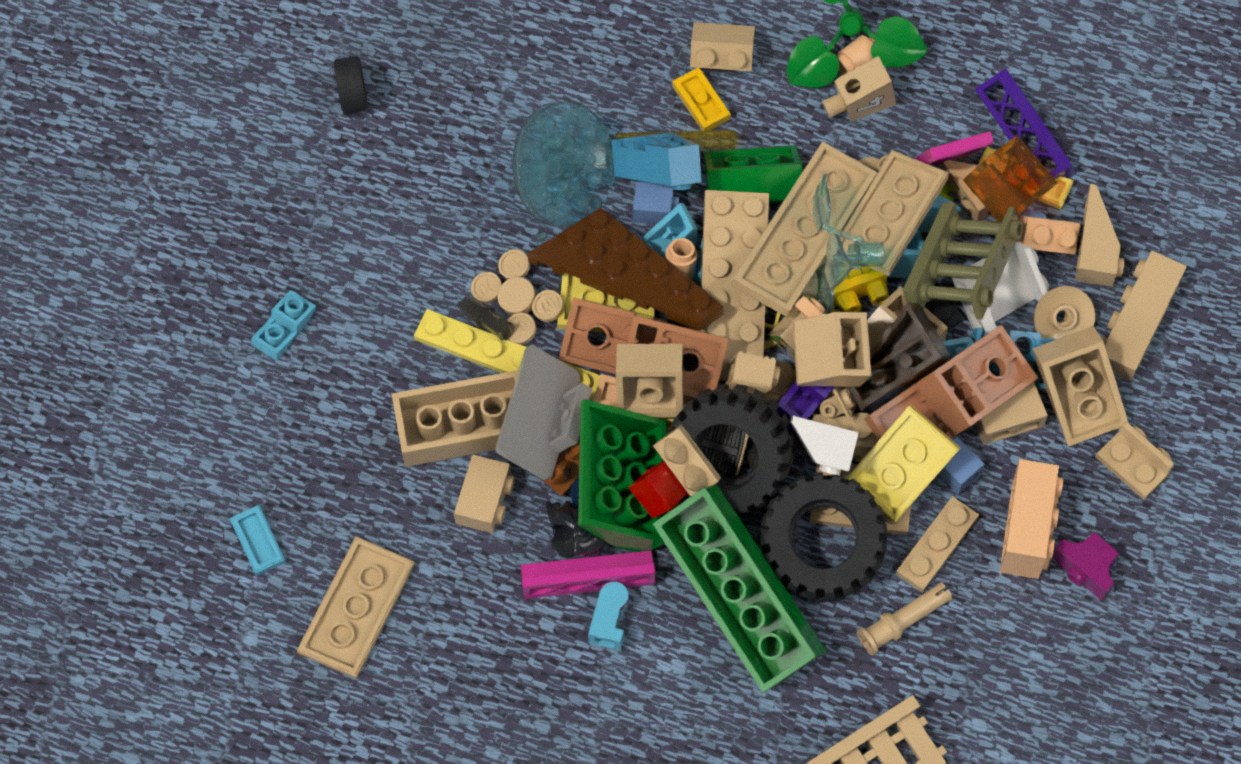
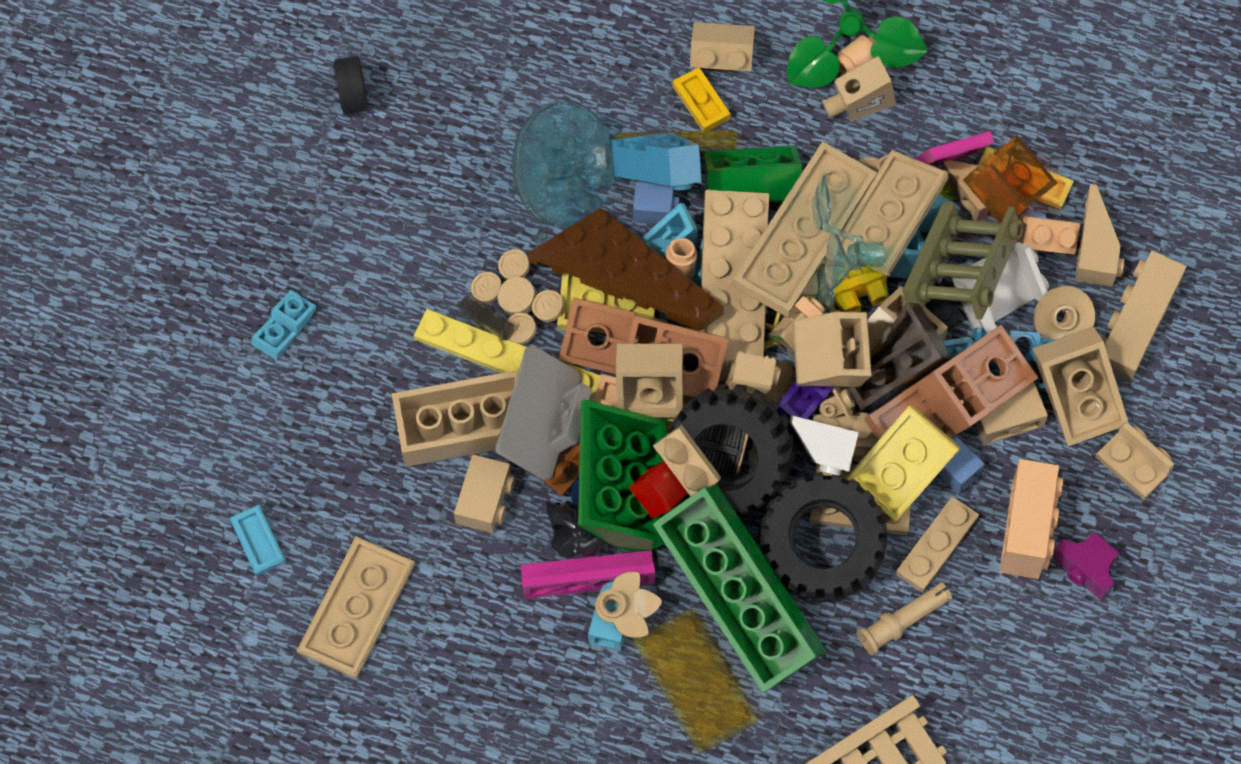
dark purple fence [975,68,1077,188] -> none
none -> tan plate [595,572,662,638]
none -> clear yellow plate [633,609,758,755]

